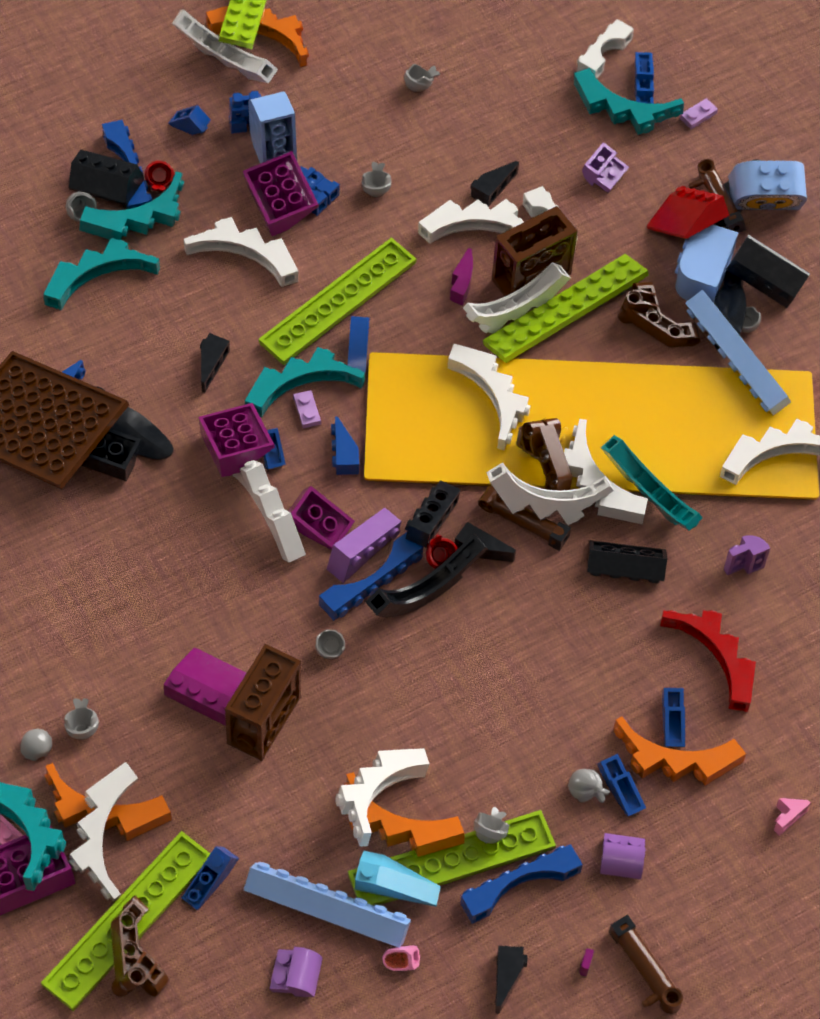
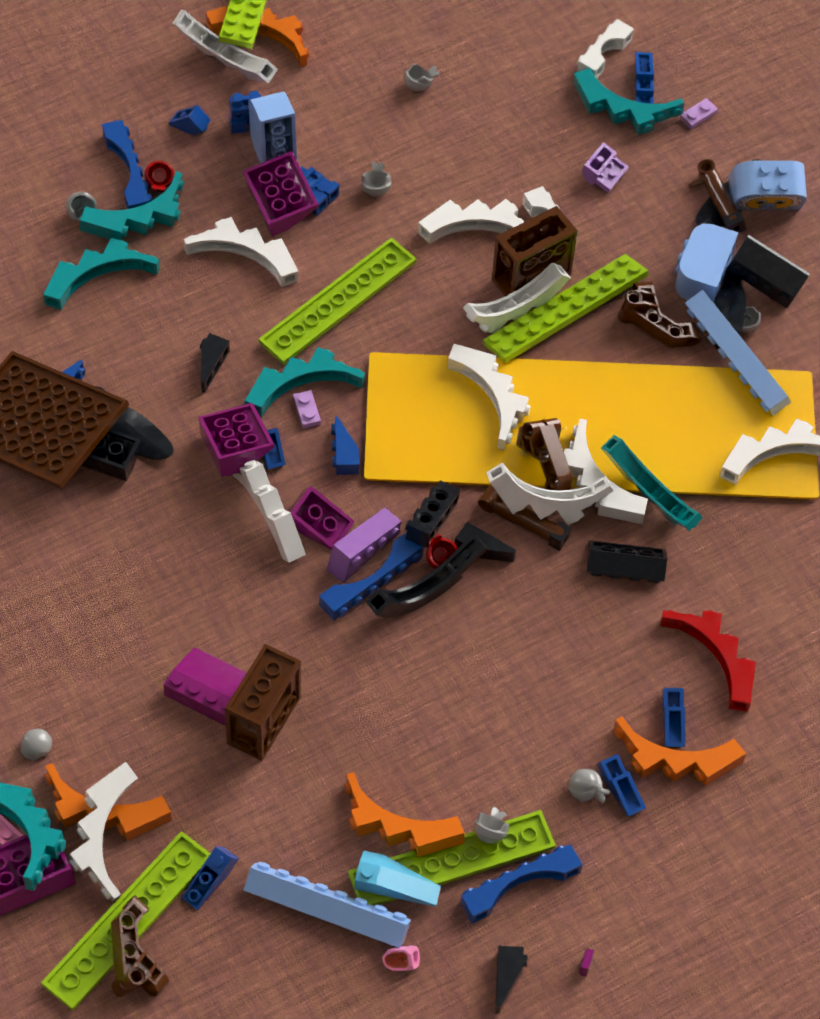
light grey hat [64,698,99,740] -> none
black slope [68,149,145,205] -> none
medium lavender brick [269,947,322,997] -> none
light grey hair [315,630,345,660] -> none
white arch [336,748,429,846] -> none
blue slope [347,316,370,375] -> none
magenta slope [450,248,473,306] -> none
black slope [470,161,519,207] -> none
medium lavender brick [600,833,645,879] -> none
reddish brown piece [609,915,683,1014] -> none
red slope [647,186,729,239] -> none
medium lavender brick [724,535,770,575] -> none
bright pink slope [774,798,811,836] -> none

